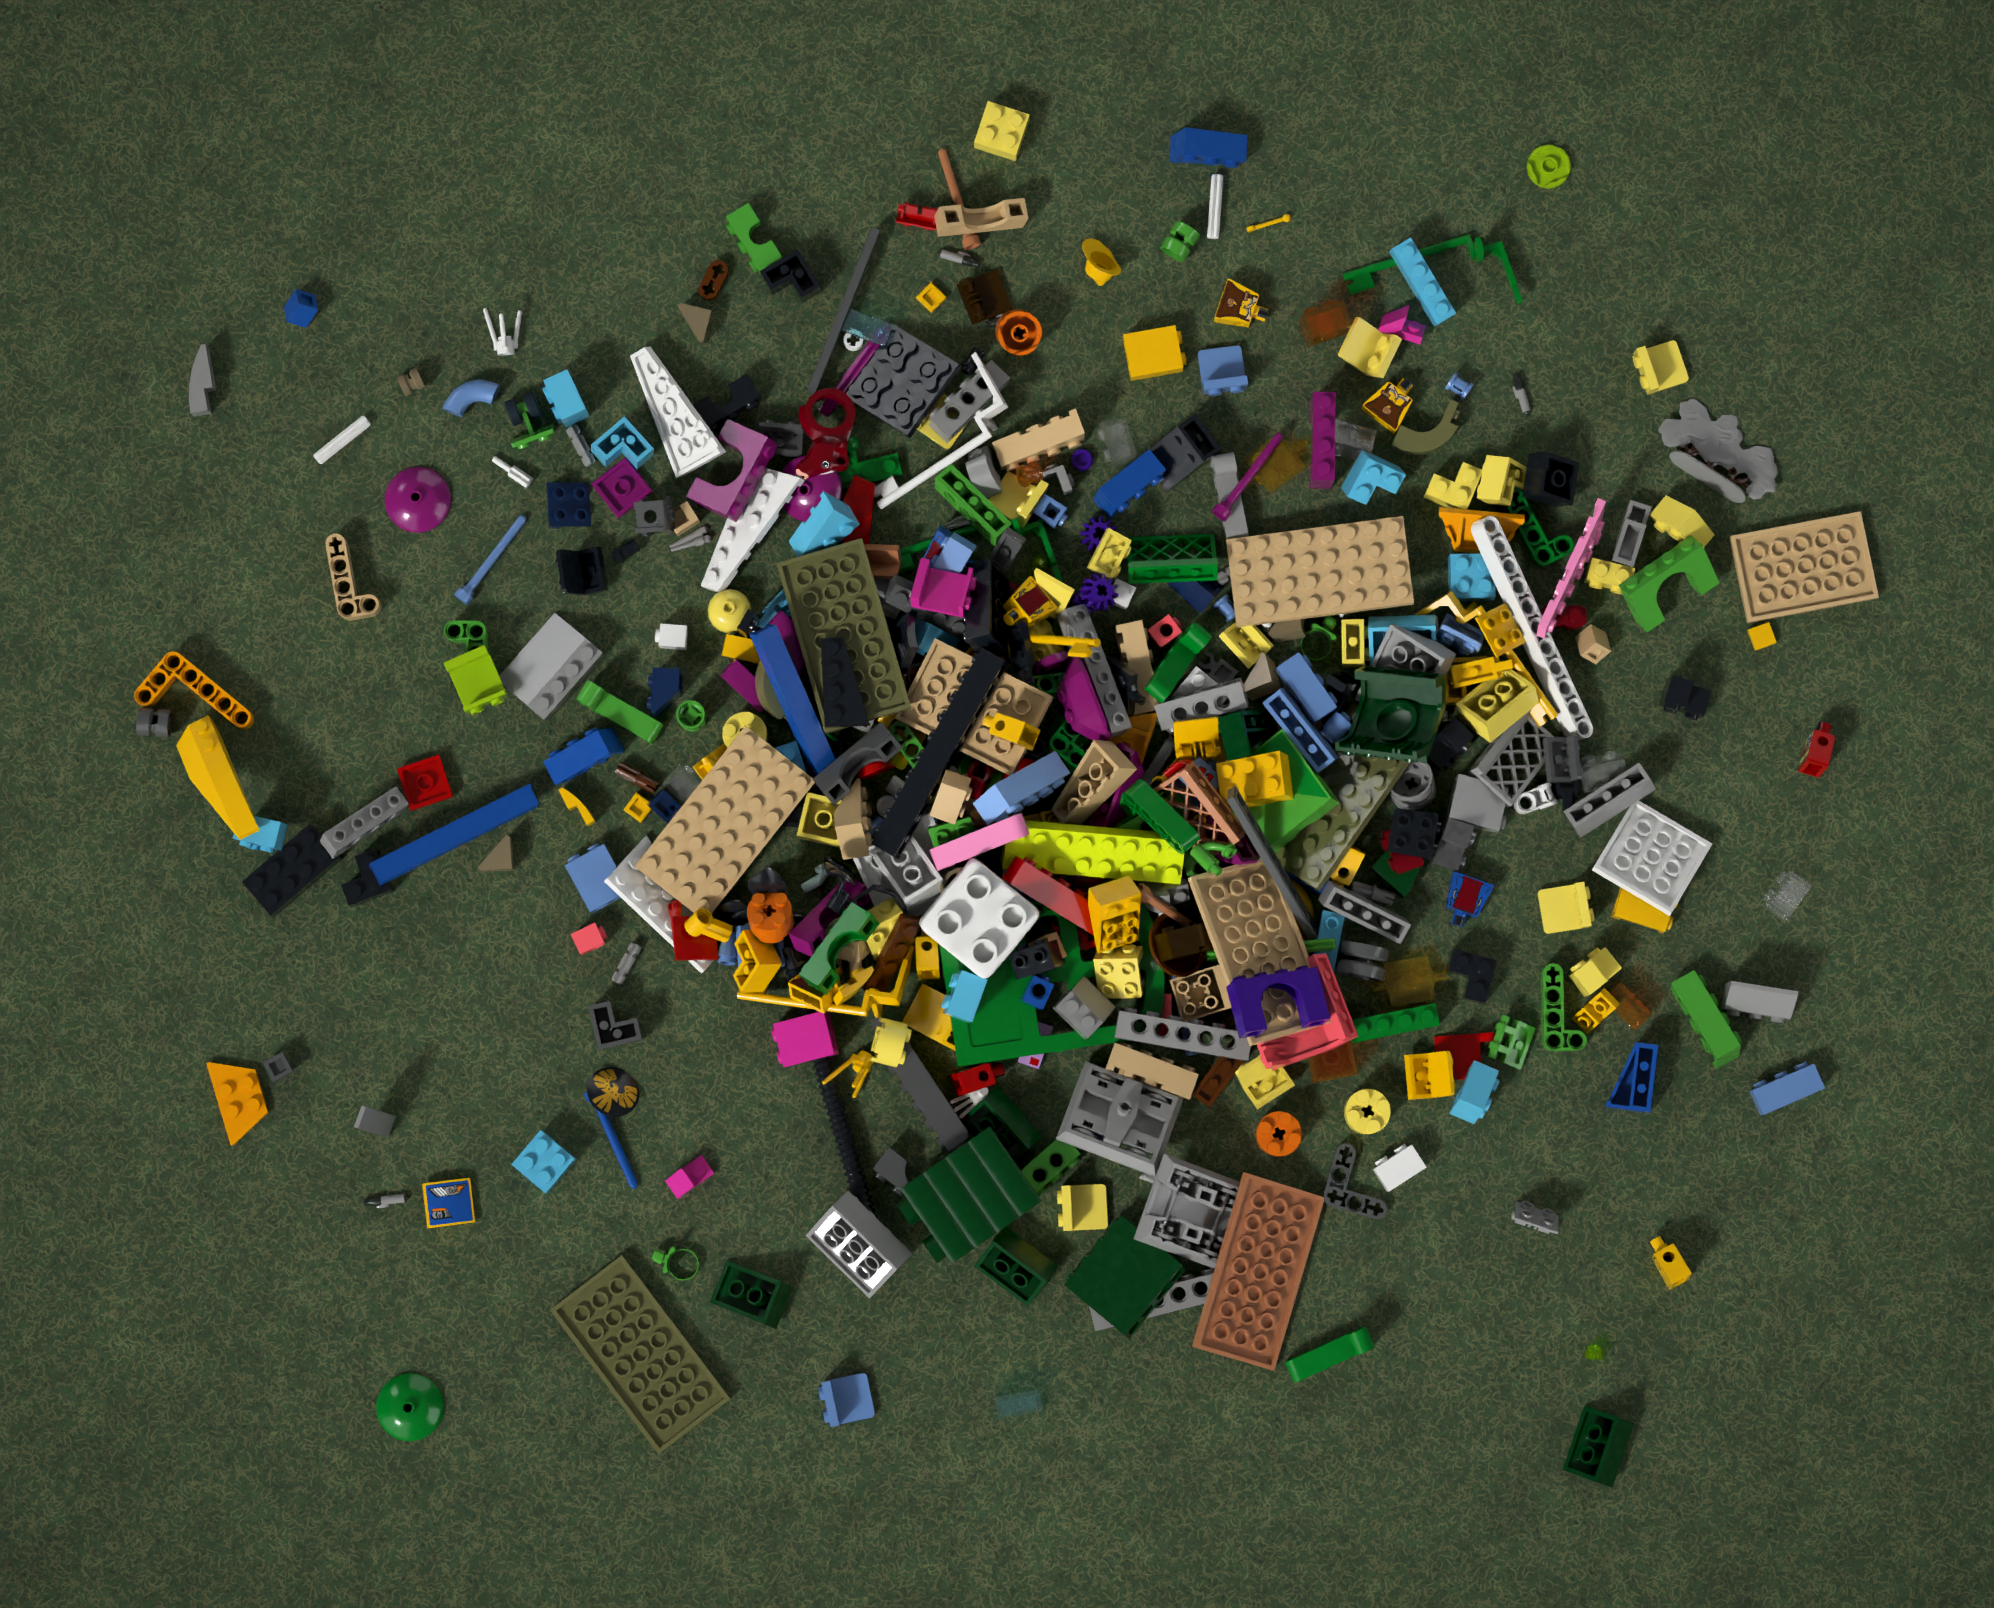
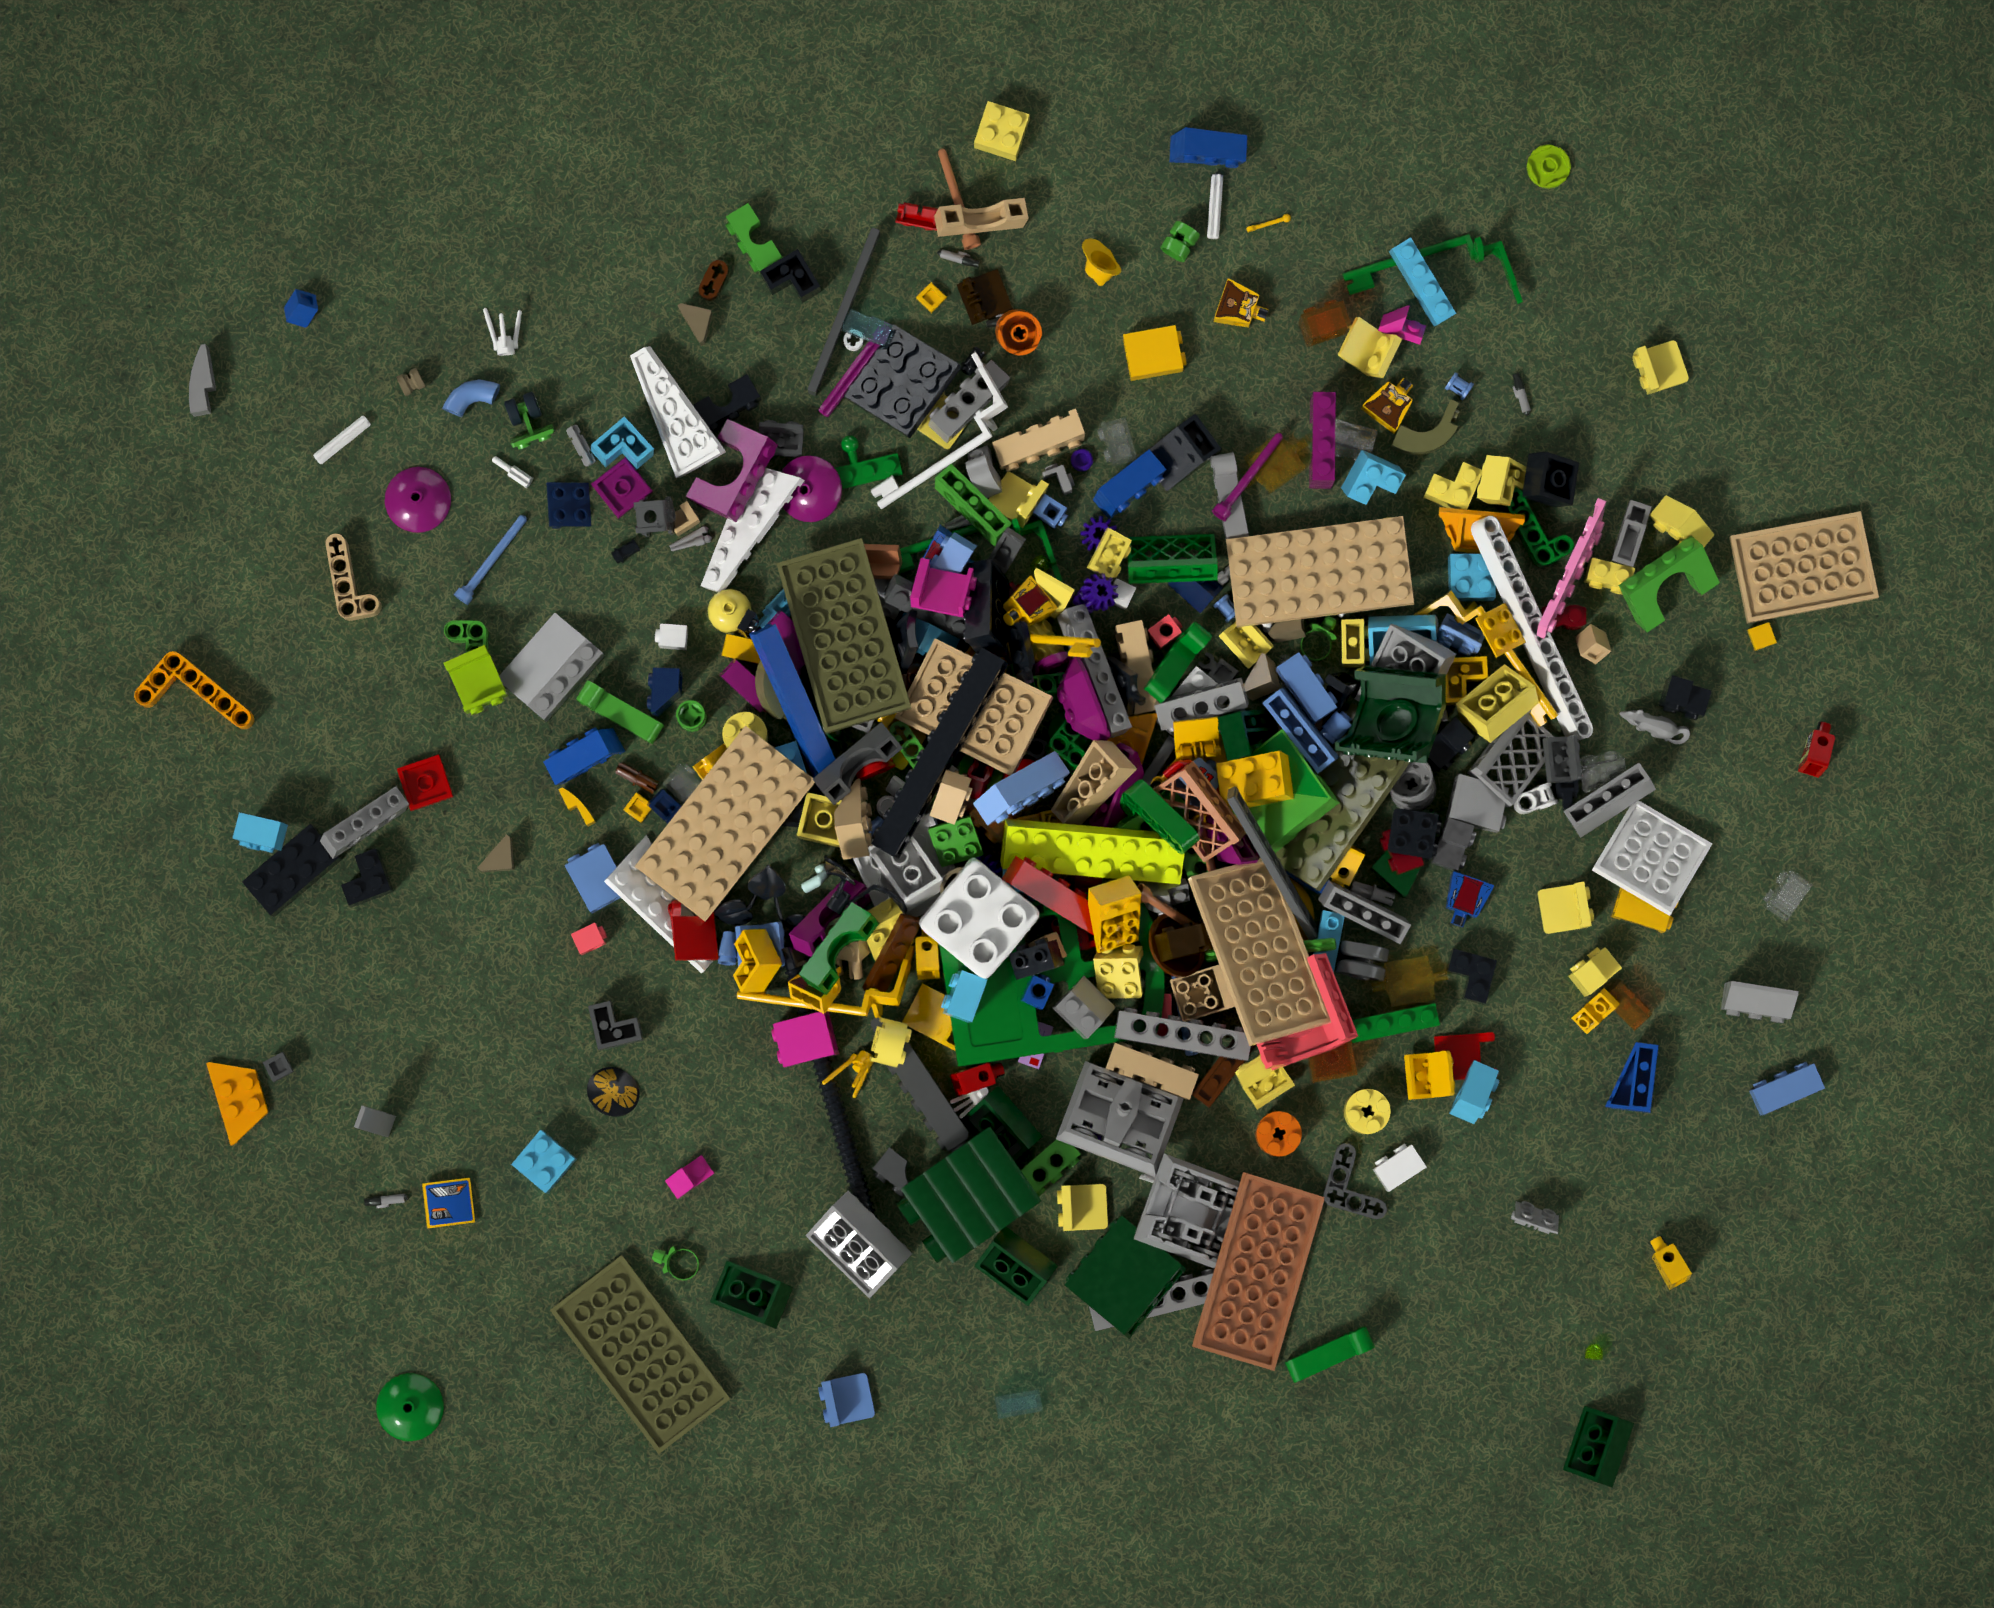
dark grey wheel [136,707,173,738] -> none
yellow wedge [176,715,260,840] -> none
blue tile [369,784,539,886] -> none
medium azure brick [542,369,590,427] -> none
black bracket [556,546,608,596] -> none
blue piece [584,1092,638,1189] -> none
light grey axle [612,942,641,984] -> none
yellow piece [684,908,732,943] -> none
orange brick [747,892,794,943] -> none
medium azure wedge [789,491,859,557] -> none
dark red animal [796,388,856,480] -> none
black wing [821,637,870,728] -> none
yellow slope [833,966,874,1006] -> none
red wing [841,475,876,544] -> none
bright pink beam [929,813,1030,871] -> none
yellow torso [983,713,1040,751] -> none
clear orange wheel [1016,462,1043,487] -> none
bright green plant [1190,841,1237,876] -> none
medium blue bracket [1198,345,1248,396] -> none
dark purple arch [1226,965,1330,1039] -> none
yellow hinge [1449,657,1513,689] -> none
bright green plate [1487,1015,1535,1070] -> none
bright green beam [1541,963,1587,1051] -> none
light grey plant [1658,399,1778,503] -> none
bright green wedge [1670,970,1742,1069] -> none
none -> light grey animal [1619,710,1690,744]

